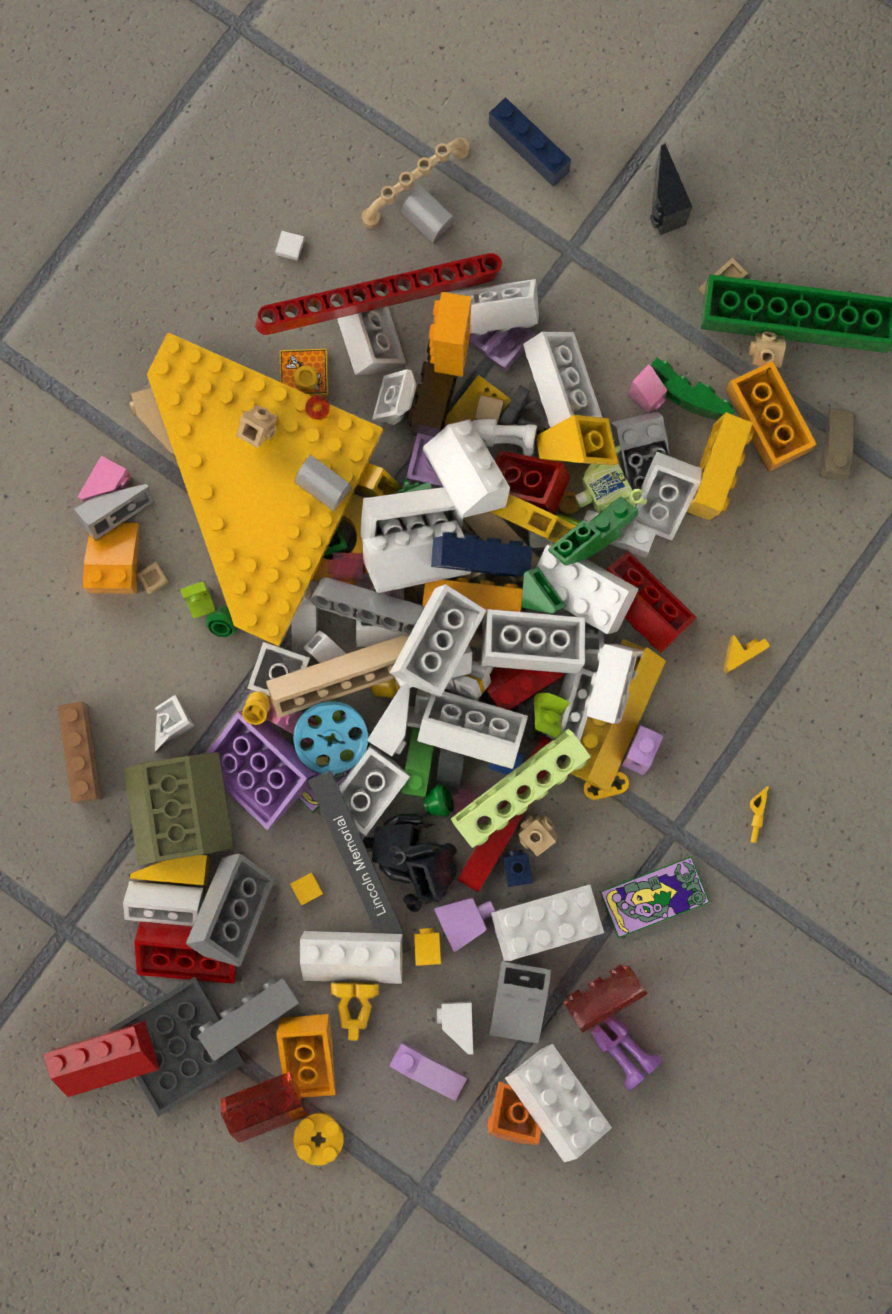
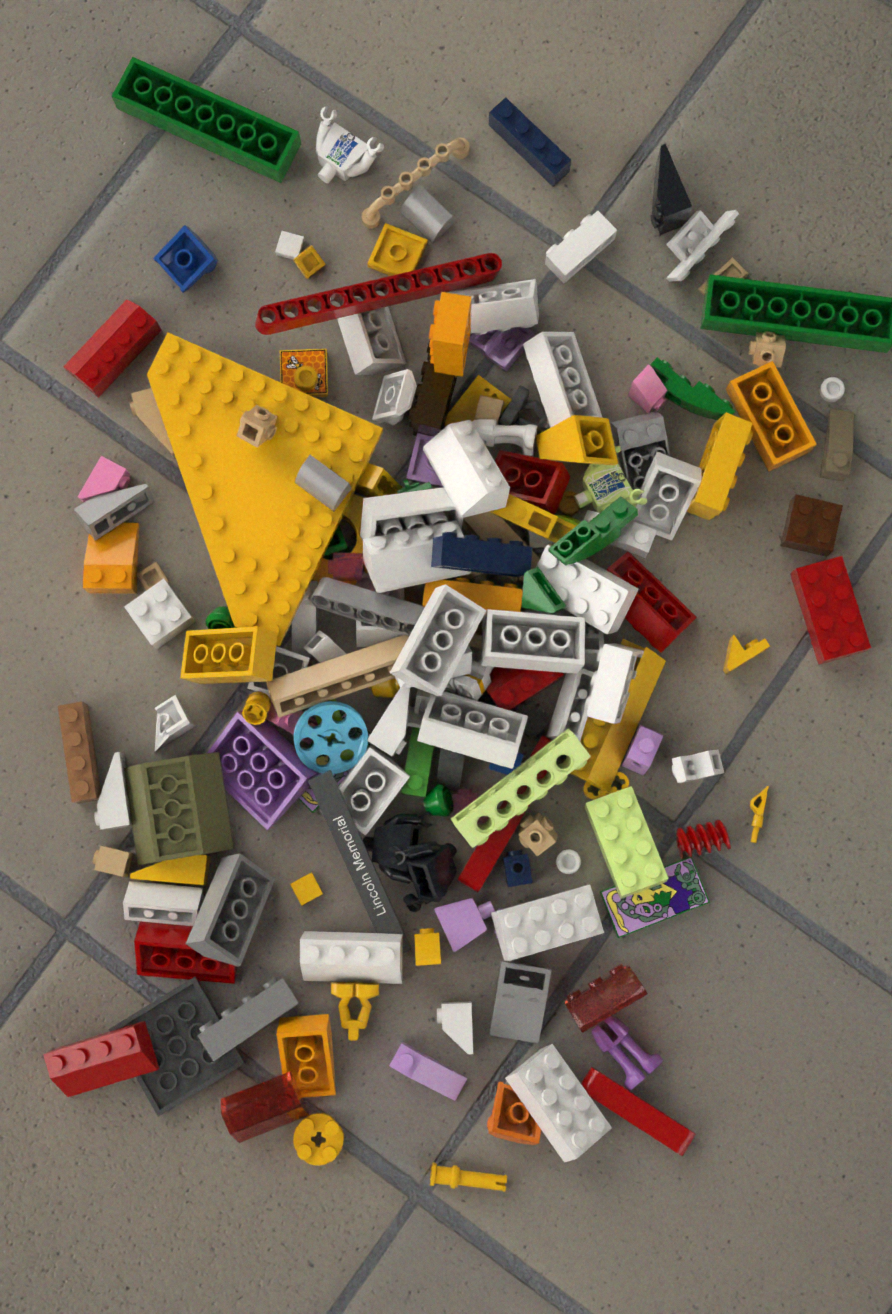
lime slope [180,581,215,619] -> none
clear red plate [305,395,330,420] -> none
lime slope [534,693,570,738] -> none
none -> red slope [63,299,161,398]
none -> tan brick [93,846,134,877]
none -> white slope [94,752,132,830]
none -> green brick [112,57,301,183]
none -> white brick [124,579,196,649]
none -> blue slope [153,225,218,293]
none -> yellow brick [180,626,278,684]
none -> yellow tile [292,245,326,279]
none -> white torso [316,106,384,183]
none -> yellow tile [367,223,428,276]
none -> yellow pin [430,1162,507,1192]
none -> white brick [545,211,617,284]
none -> white tile [556,849,581,874]
none -> red beam [581,1067,696,1156]
none -> yellowish green brick [585,786,669,899]
none -> white bracket [666,210,739,282]
none -> white brick [672,749,724,783]
none -> red piece [676,820,731,859]
none -> reddish brown brick [780,494,843,557]
none -> red brick [790,556,871,665]
none -> white tile [819,377,845,402]

